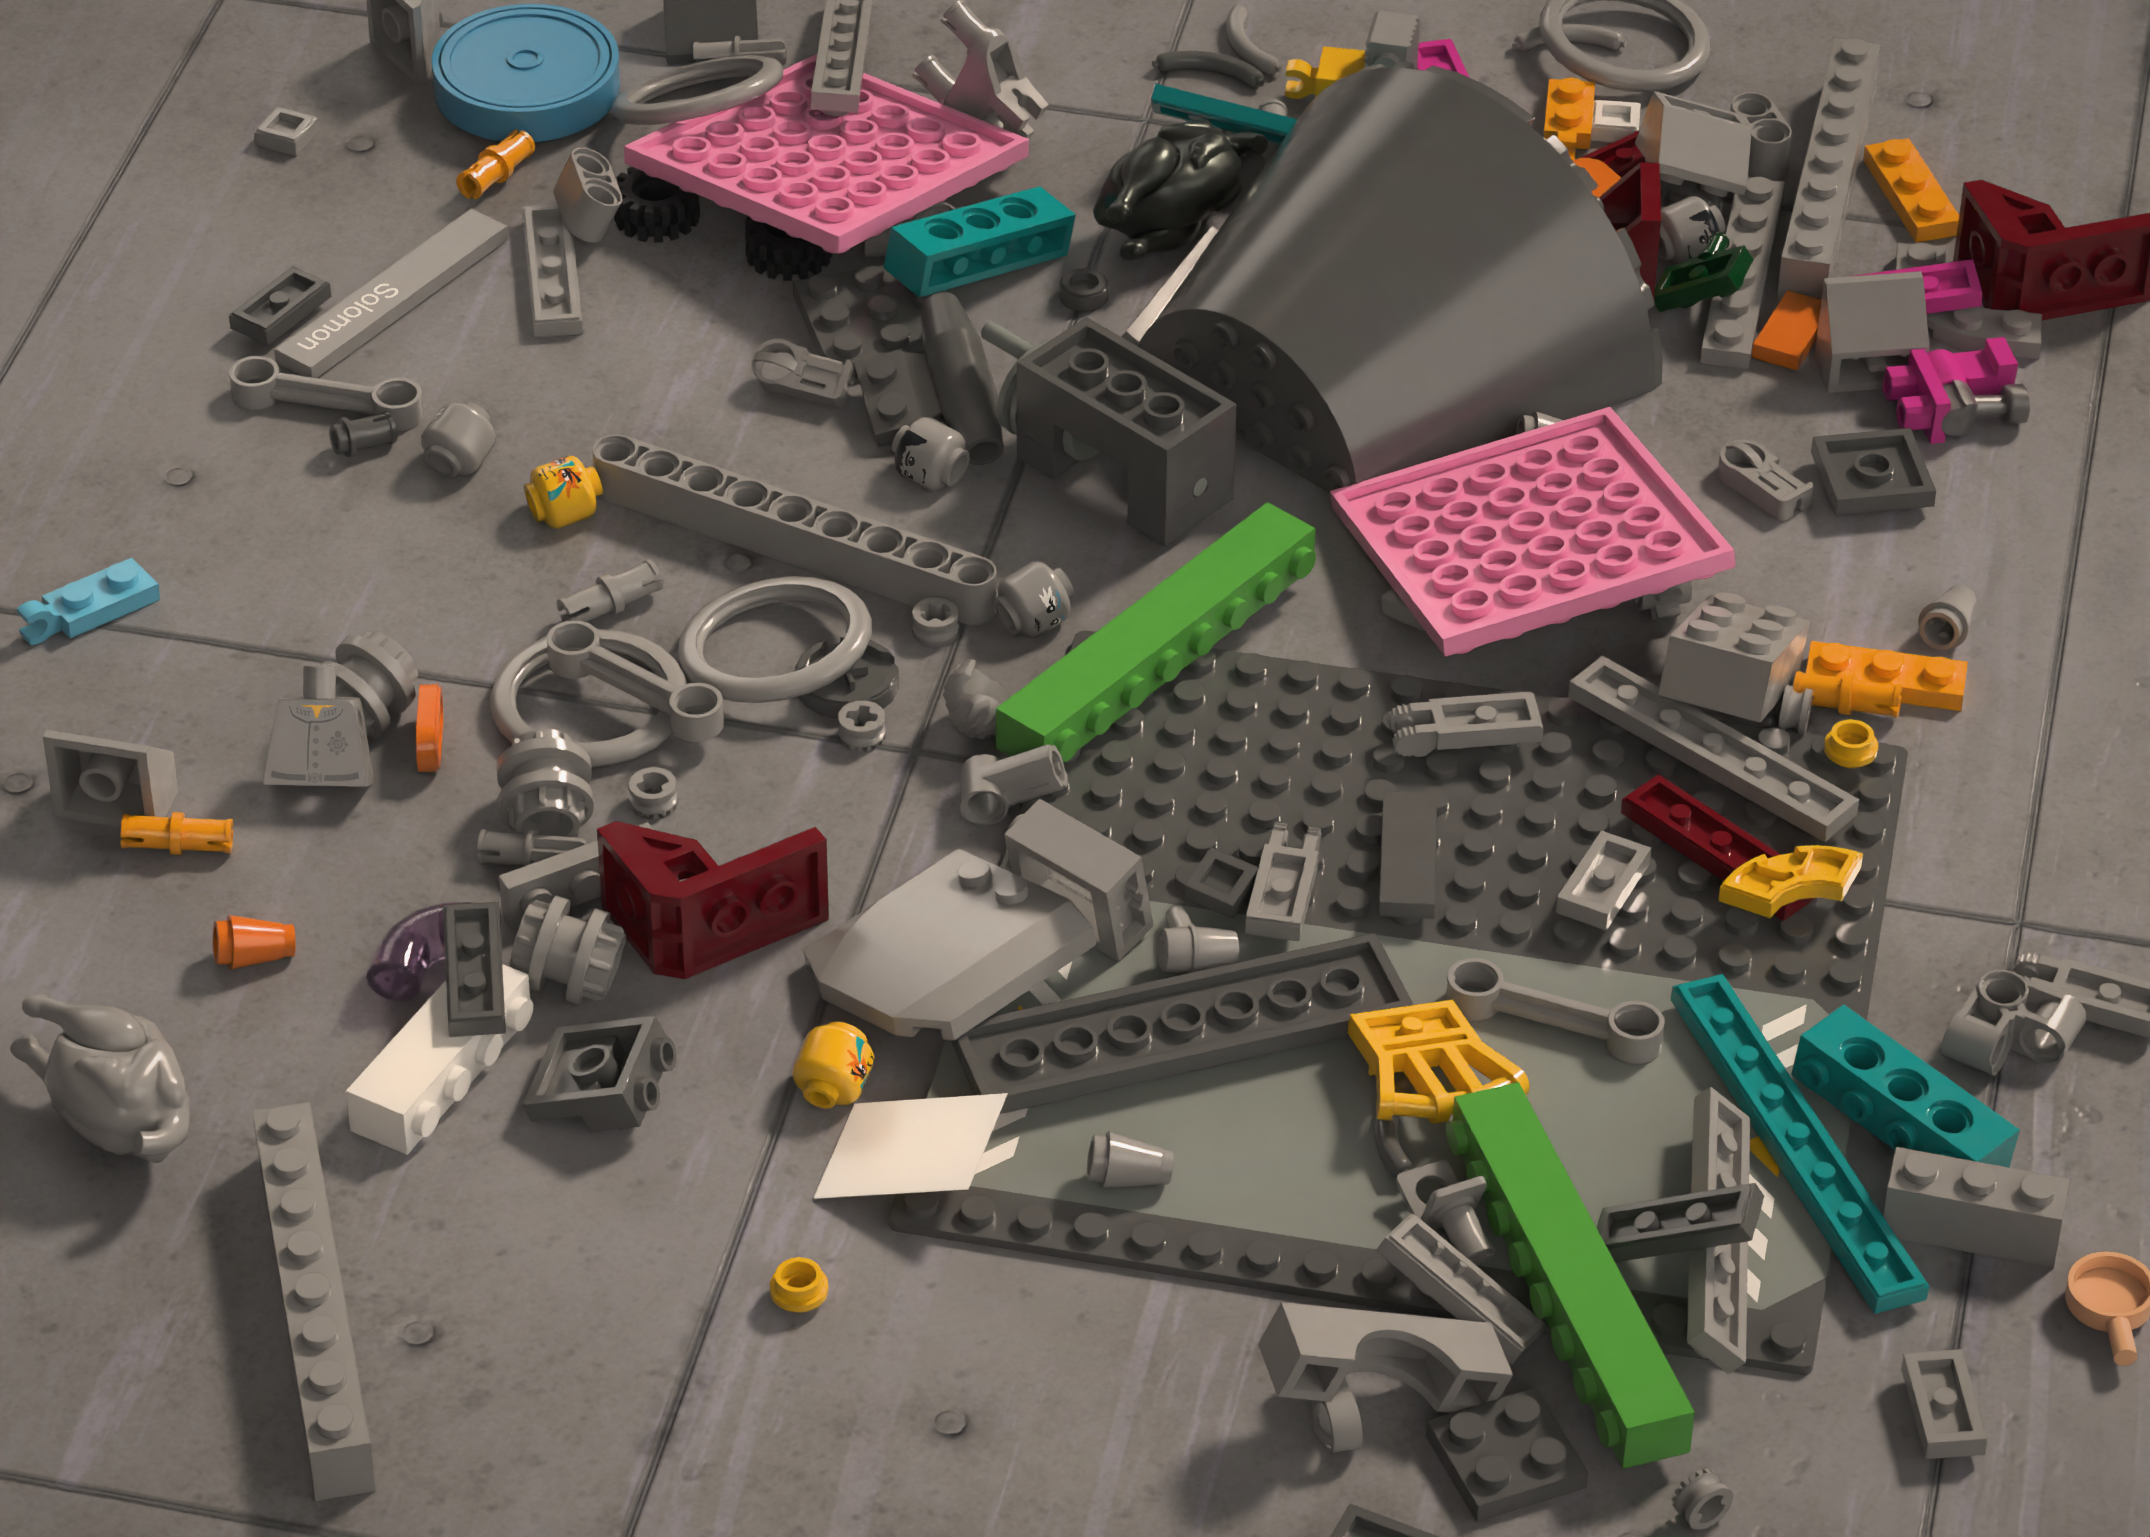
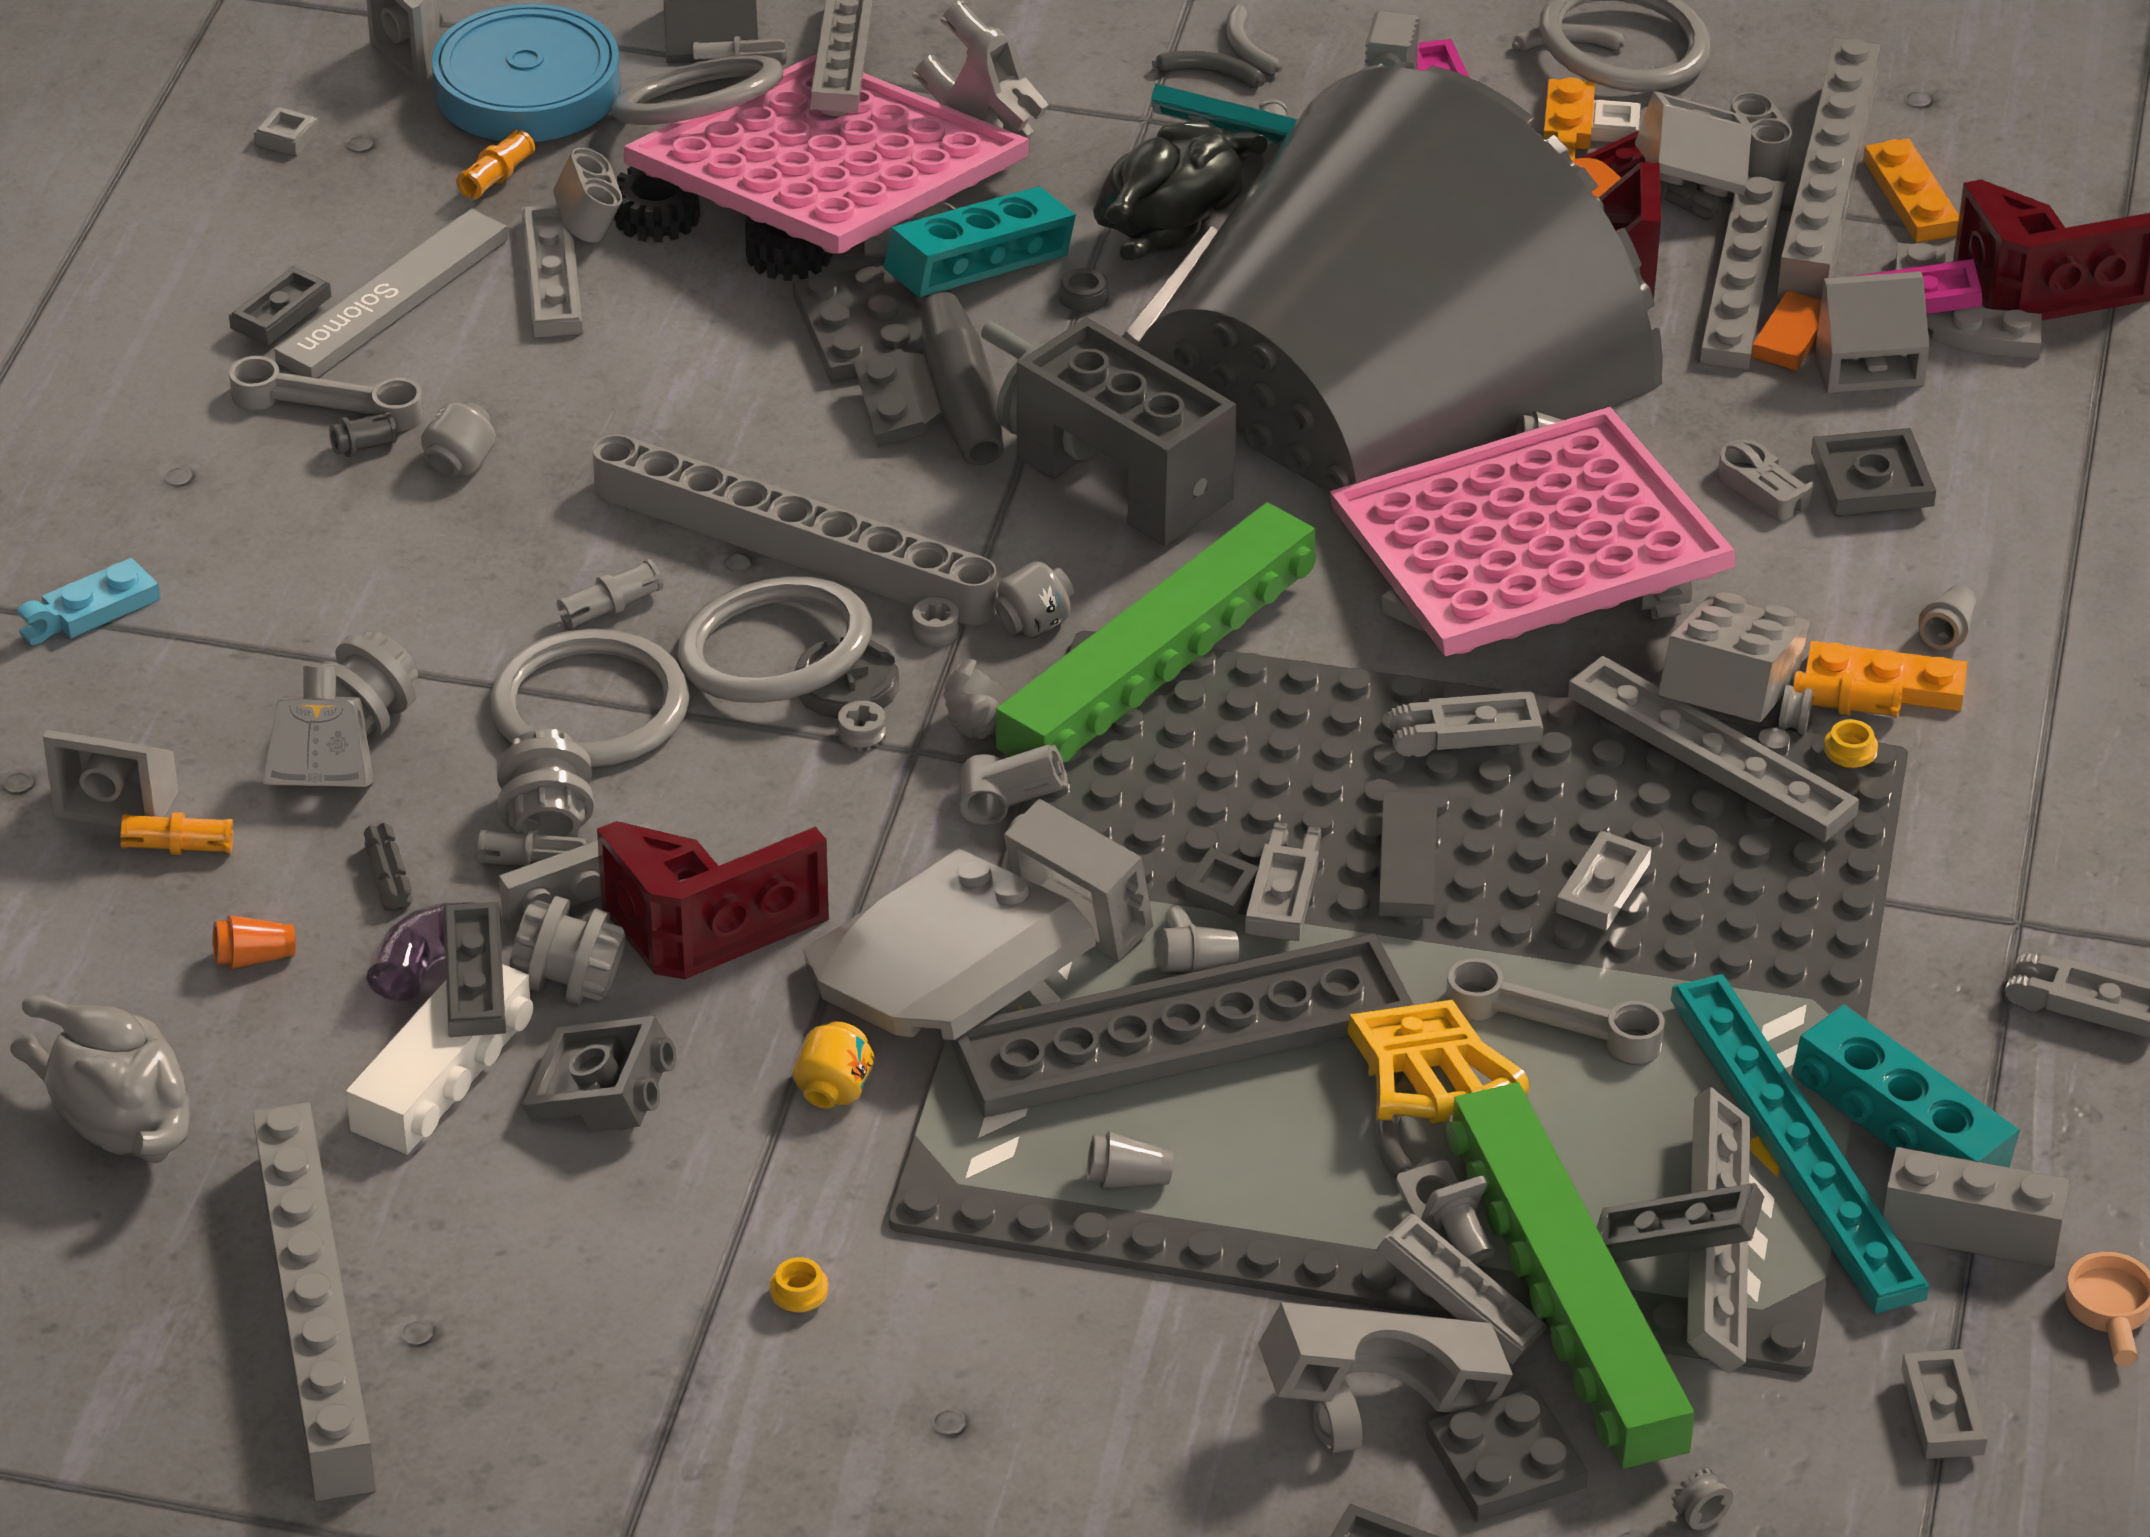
orange tile [416,684,444,772] -> none
yellow head [523,455,603,529] -> none
light grey piece [547,620,724,742] -> none
light grey bush [628,767,678,819] -> none
light grey piece [751,338,857,408] -> none
white sticker [813,1093,1008,1199] -> none
light grey head [892,417,970,491] -> none
yellow brick [1285,46,1366,99] -> none
dark red tile [1621,774,1816,921] -> none
dark green plate [1654,232,1754,312] -> none
light grey head [1658,196,1726,264] -> none
yellow tile [1718,845,1863,918] -> none
dark pink hips [1882,337,2030,444] -> none
light grey piece [1941,970,2087,1076] -> none
none -> dark grey axle [363,823,413,911]

